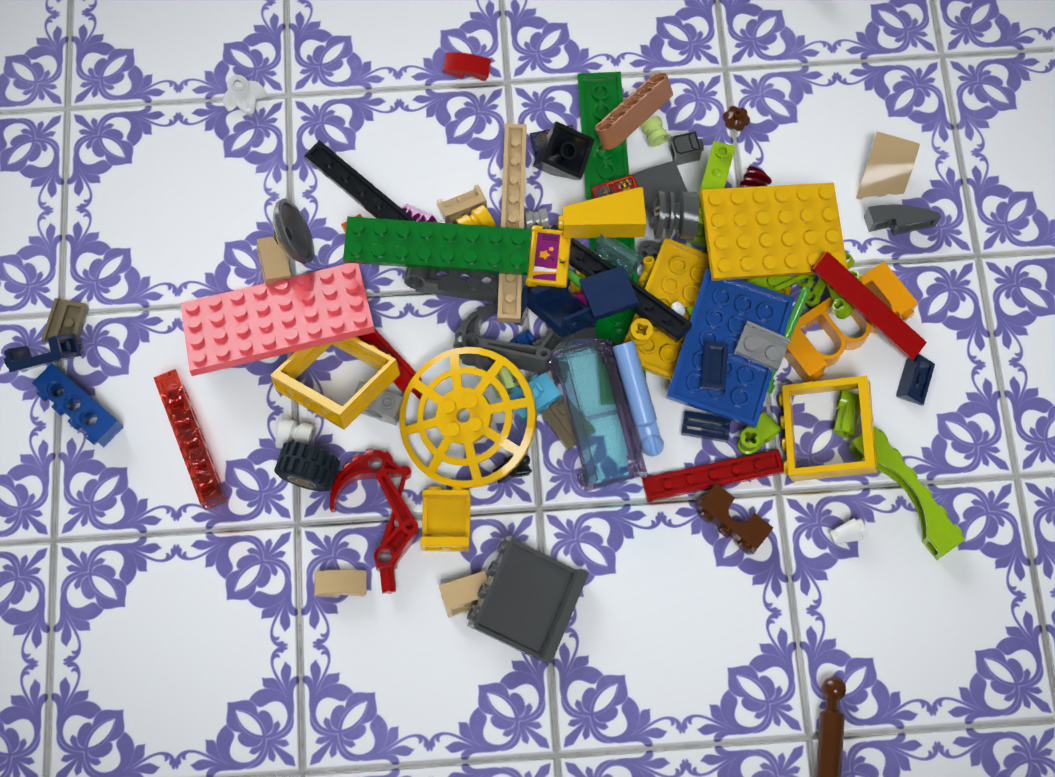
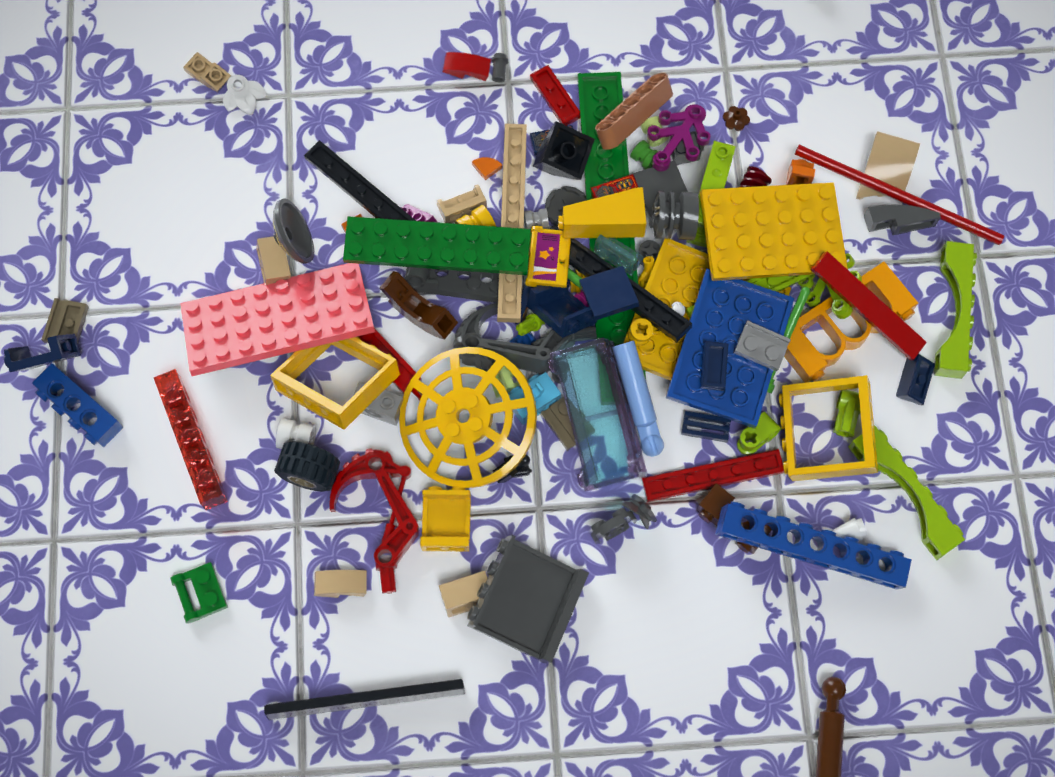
none -> green plate [170,562,228,624]
none -> tan slope [183,52,231,92]
none -> black tile [264,679,465,720]
none -> reddish brown arch [379,271,458,340]
none -> orange tile [472,157,503,180]
none -> dark grey pin [491,53,509,82]
none -> lime axle [516,314,546,336]
none -> red tile [530,65,580,126]
none -> dark grey tile [545,186,586,226]
none -> dark grey plate [591,508,637,544]
none -> dark grey piece [622,494,657,529]
none -> bright green wheel [630,140,658,169]
none -> magenta plant [647,104,711,172]
none -> blue brick [715,502,912,590]
none -> orange arch [786,159,815,185]
none -> red piece [794,144,1004,245]
none -> lime arch [934,241,977,379]

